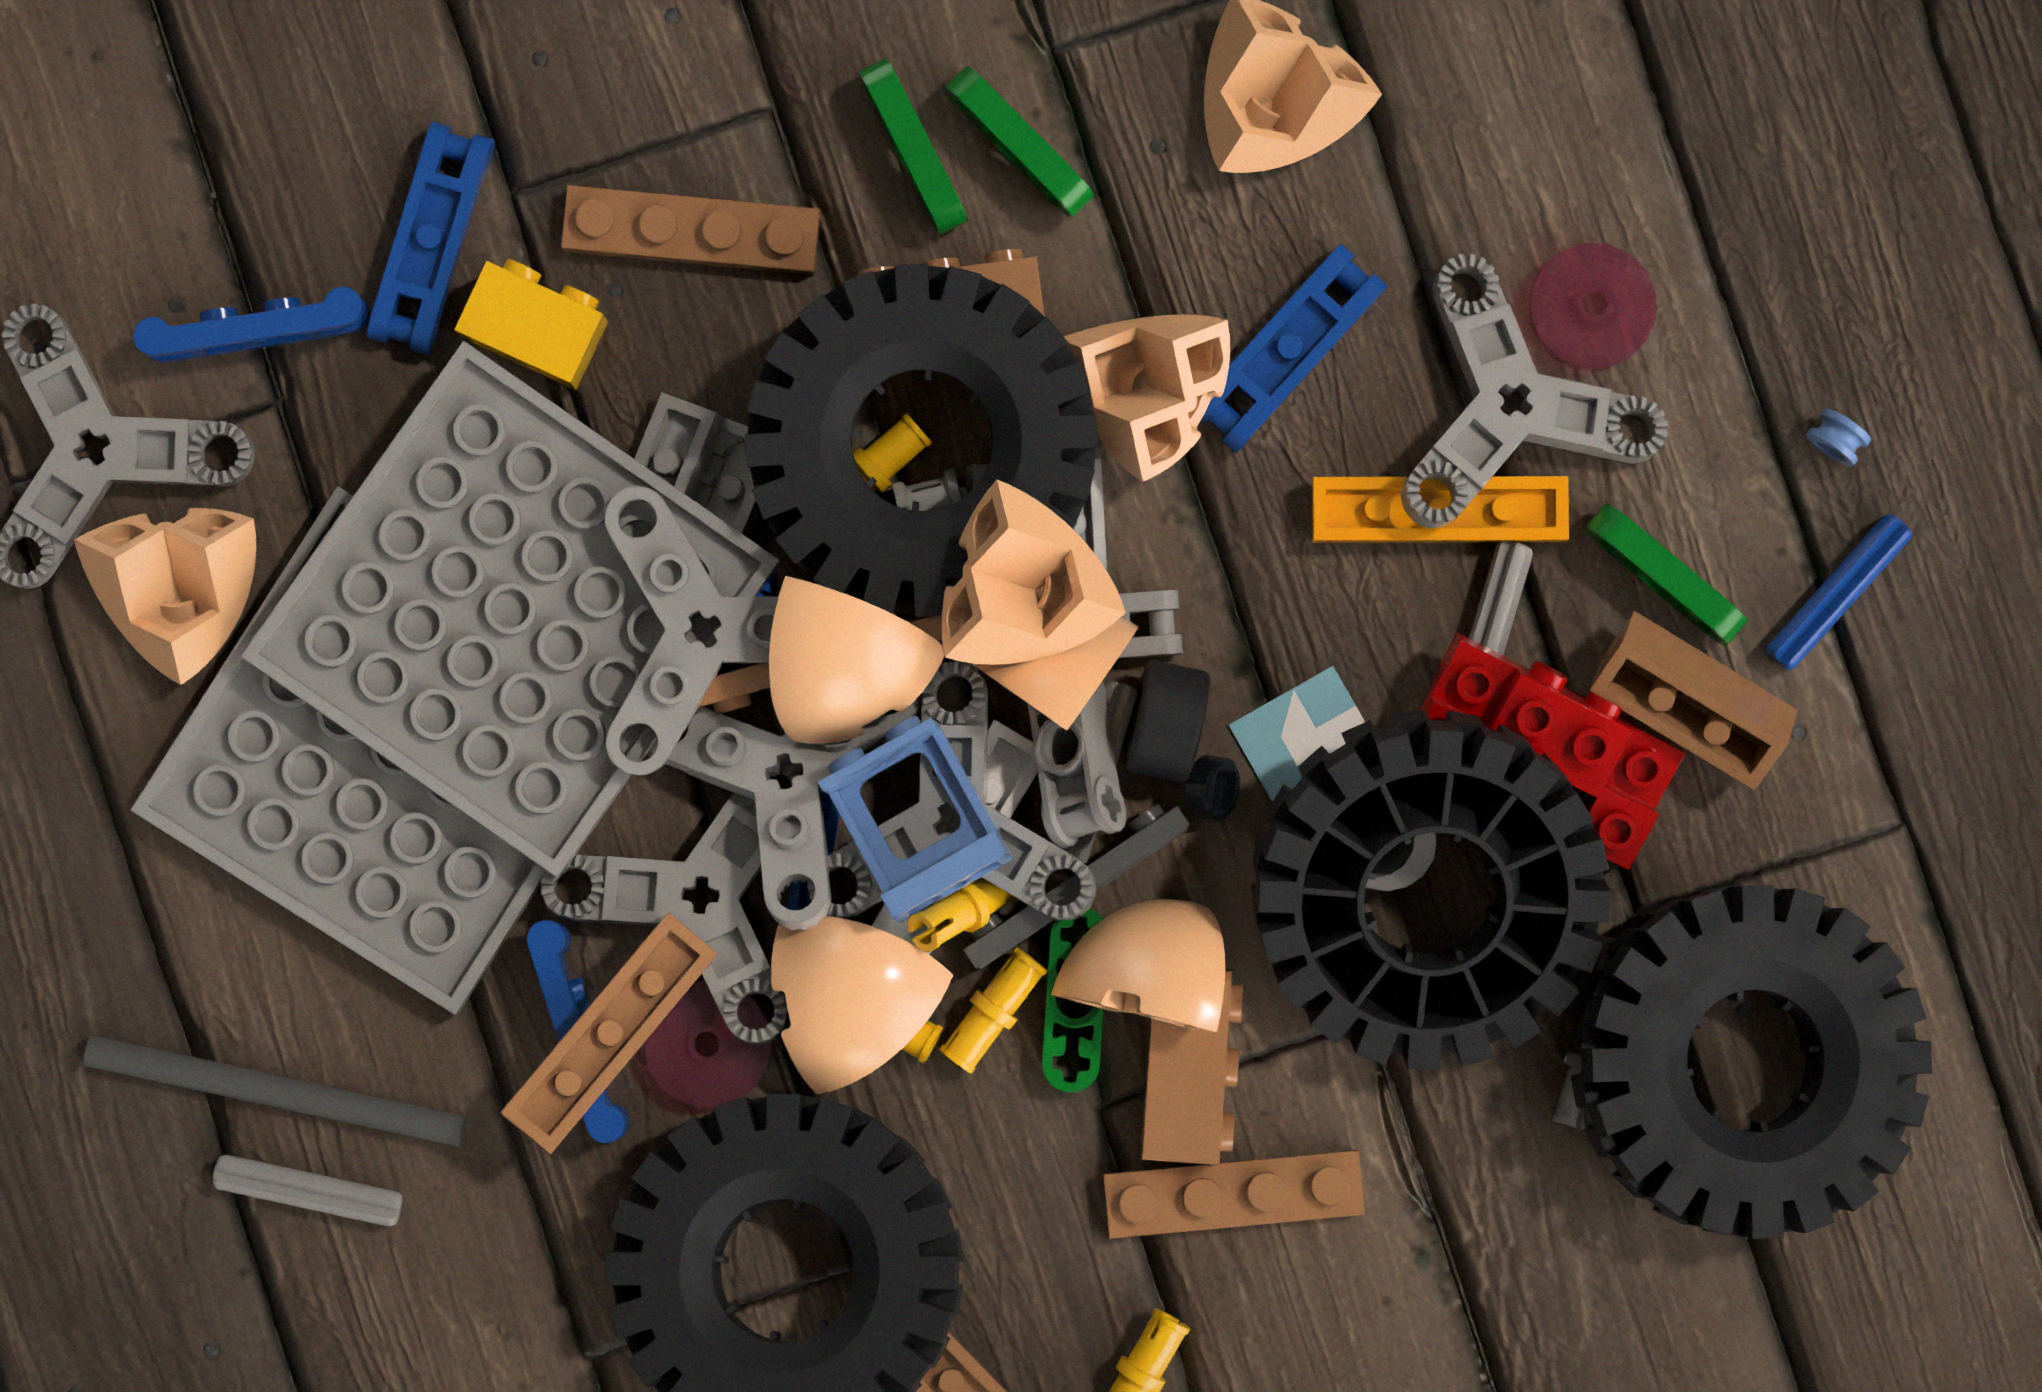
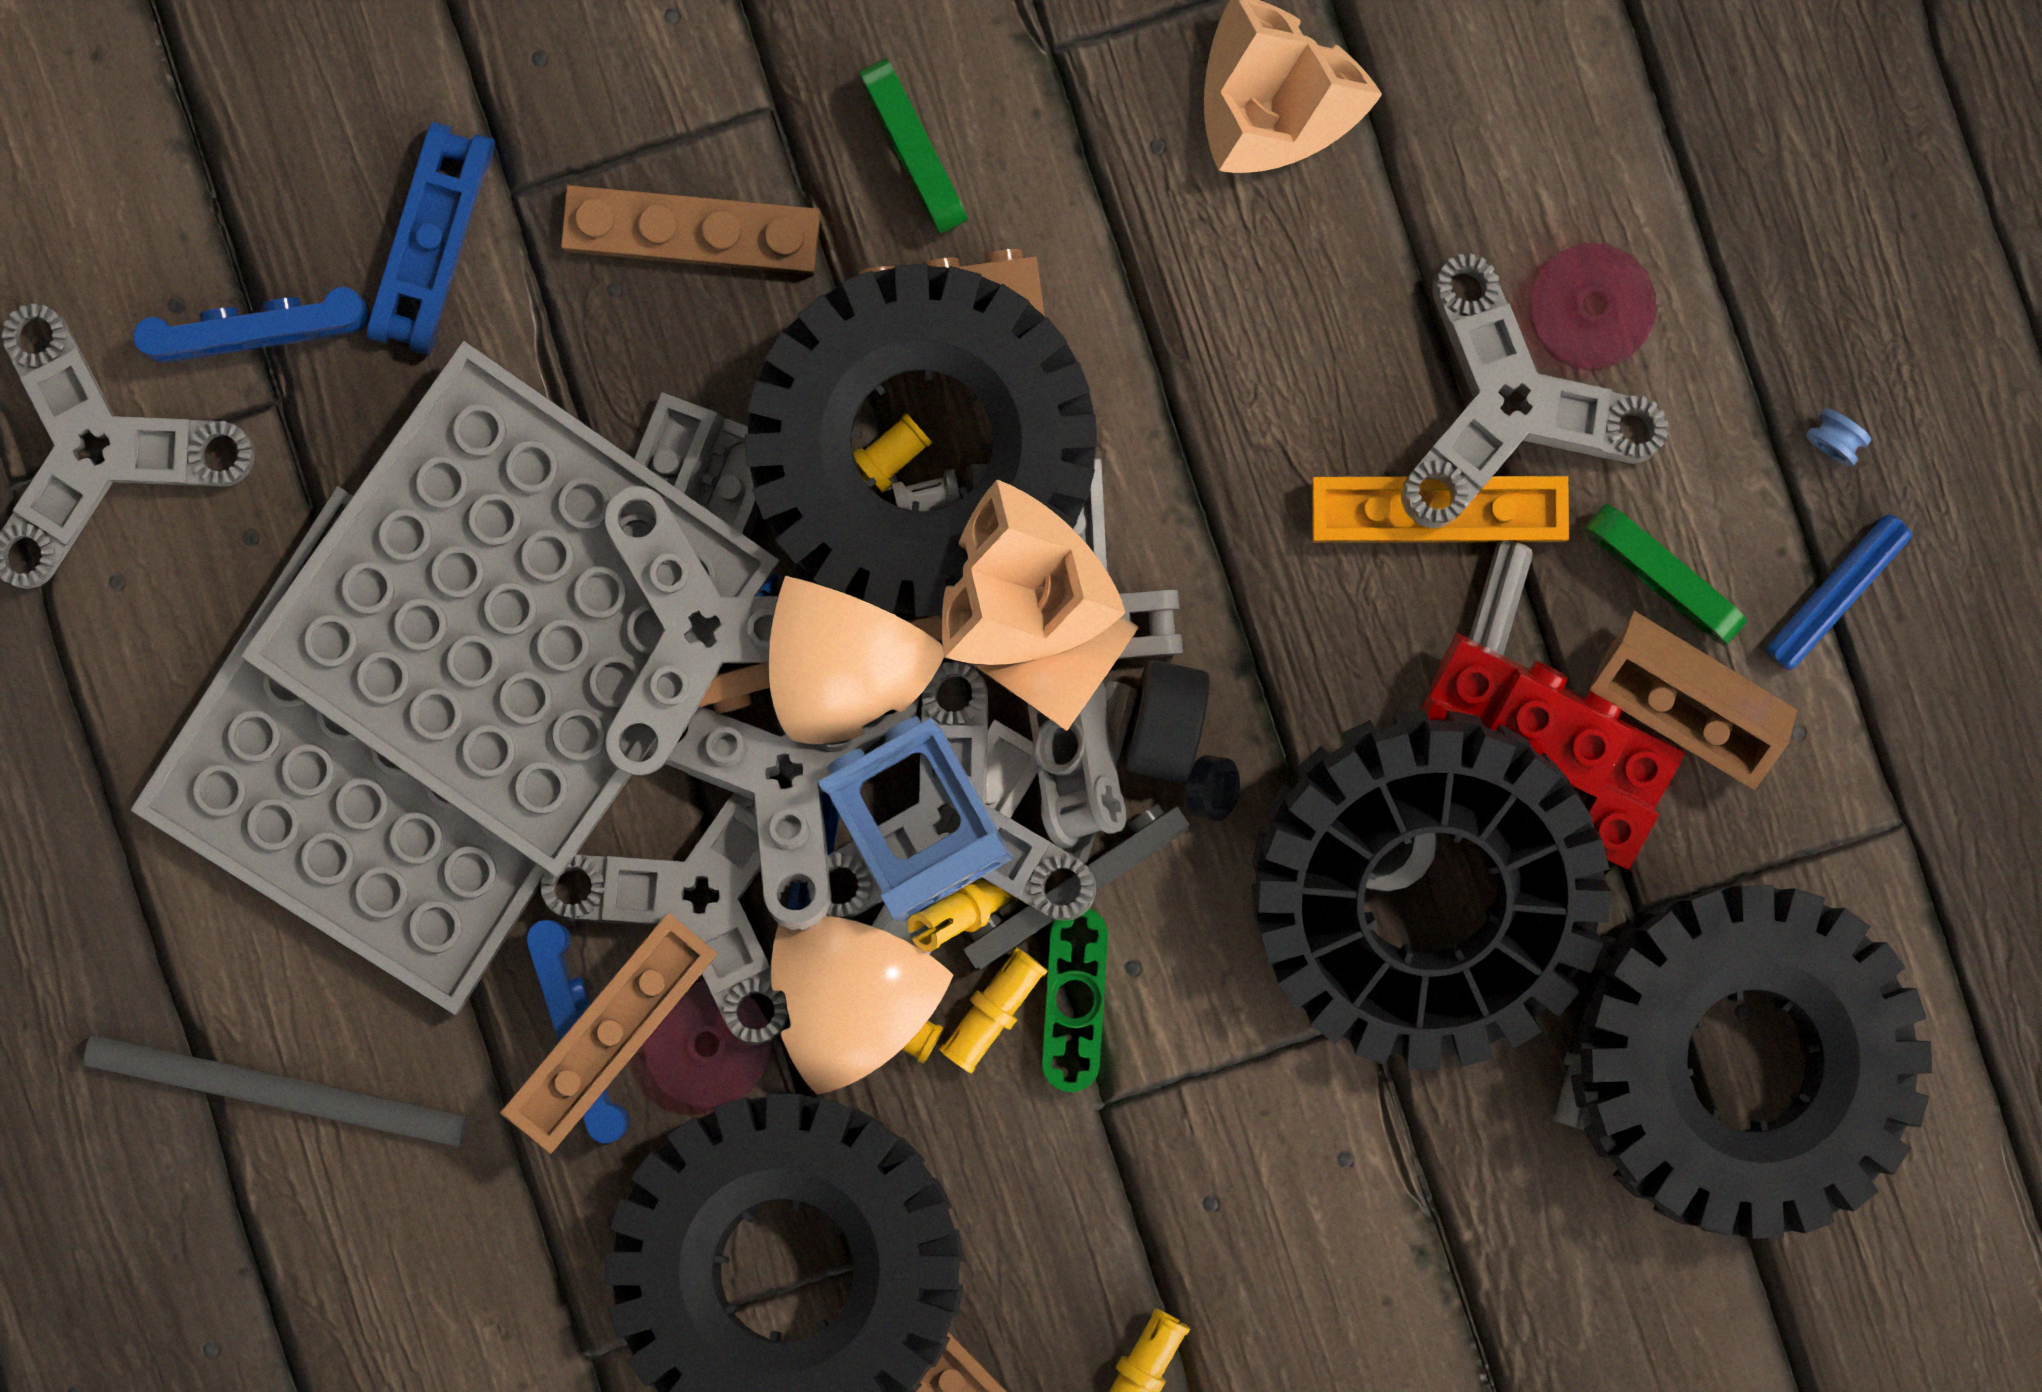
light nougat brick [74,508,257,685] -> none
light grey axle [212,1155,403,1227] -> none
yellow brick [454,259,608,391] -> none
green beam [943,65,1094,219] -> none
light nougat brick [1051,899,1225,1032] -> none
light nougat brick [1064,314,1230,481] -> none
medium nougat plate [1103,1150,1365,1239] -> none
medium nougat brick [1140,971,1243,1165] -> none
blue plate [1200,243,1389,454] -> none
medium azure sticker [1229,666,1365,802] -> none

